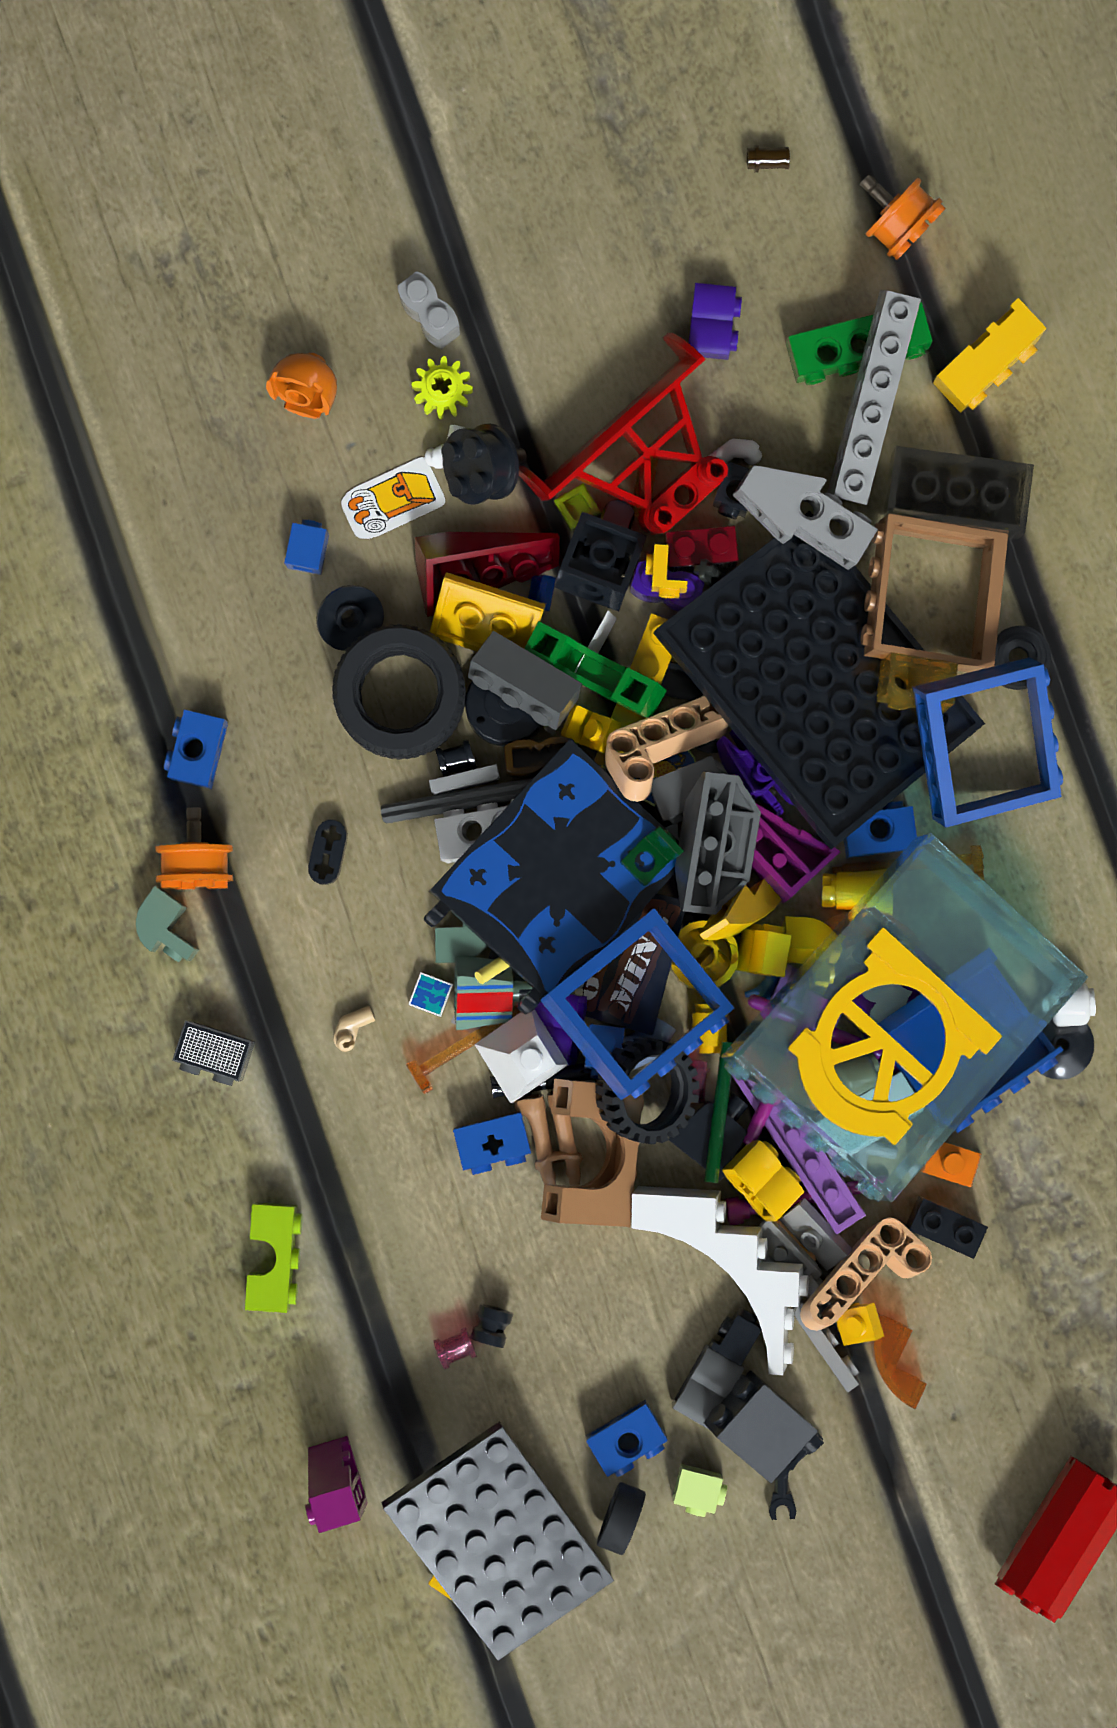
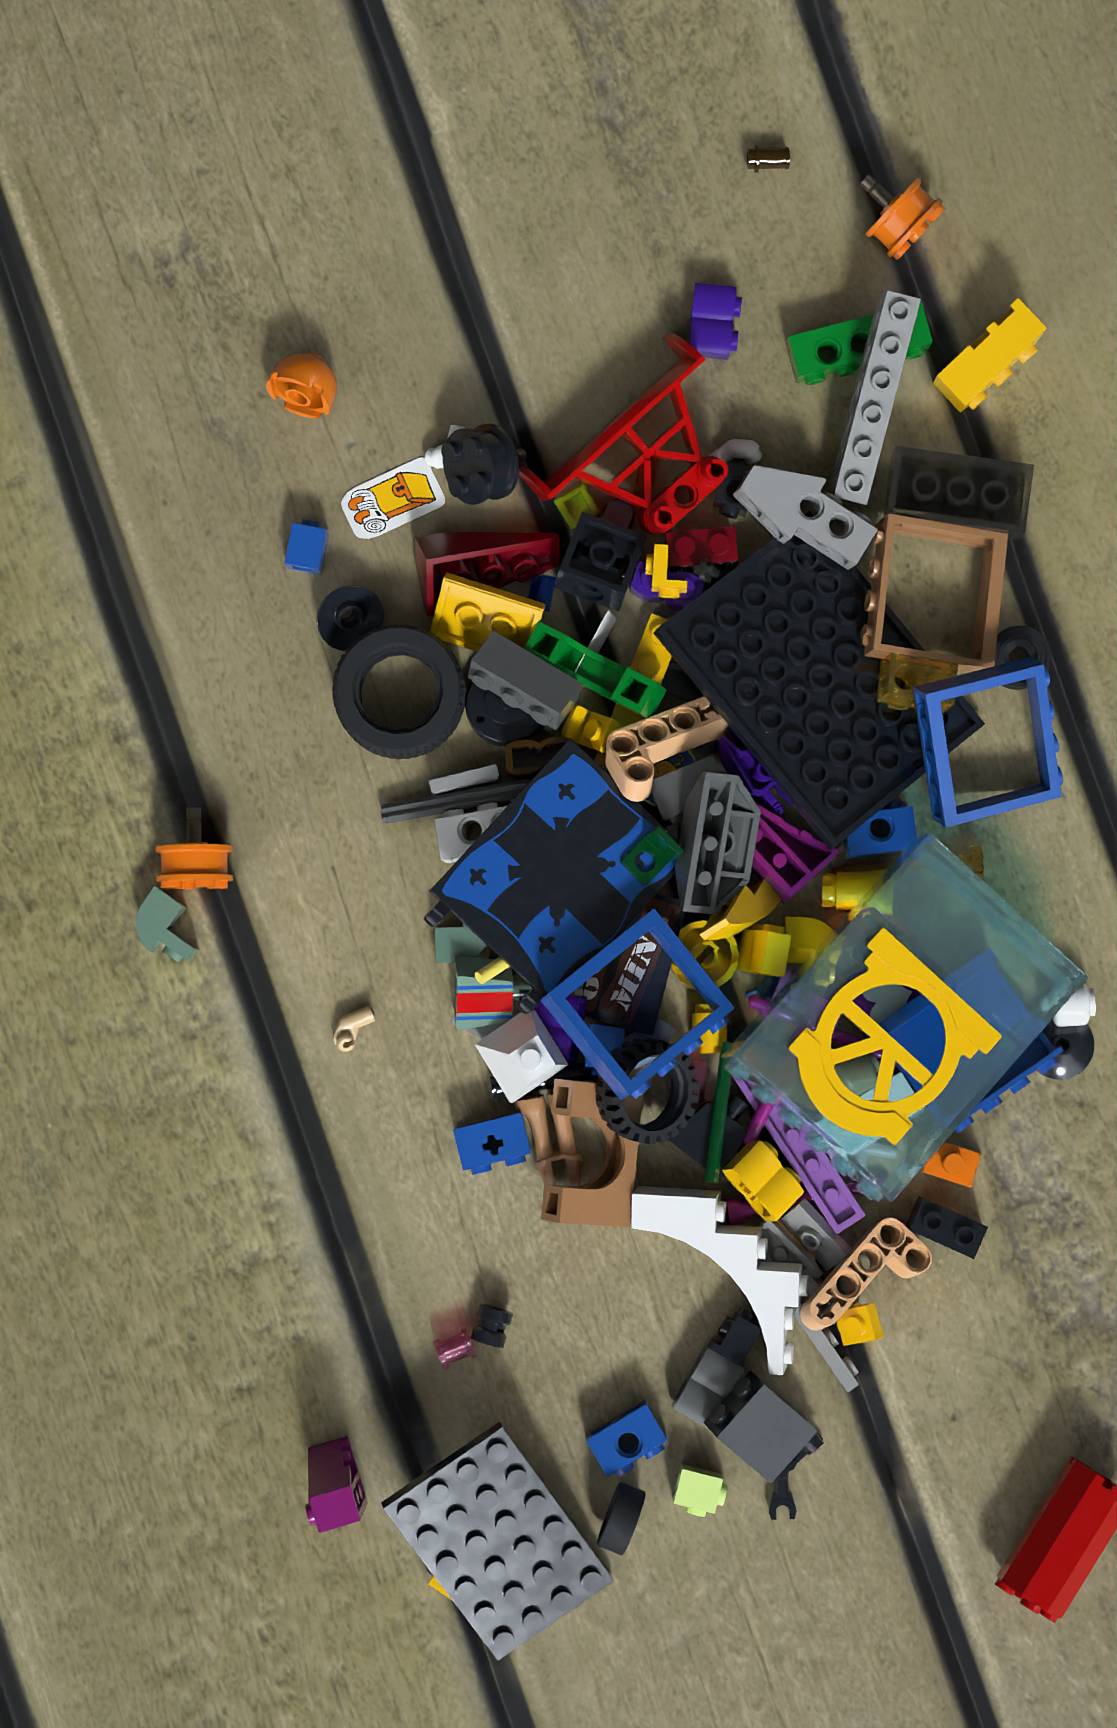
blue brick [164,710,228,789] -> none
brick [172,1020,255,1086] -> none
lime arch [245,1202,303,1313] -> none
black beam [308,820,348,885] -> none
light grey brick [397,271,460,349] -> none
clear orange piece [406,1005,521,1095] -> none
tile [408,972,453,1017] -> none
neon yellow gear [412,356,473,420] -> none
black bush [435,739,477,777] -> none
clear orange brick [871,1312,927,1409] -> none

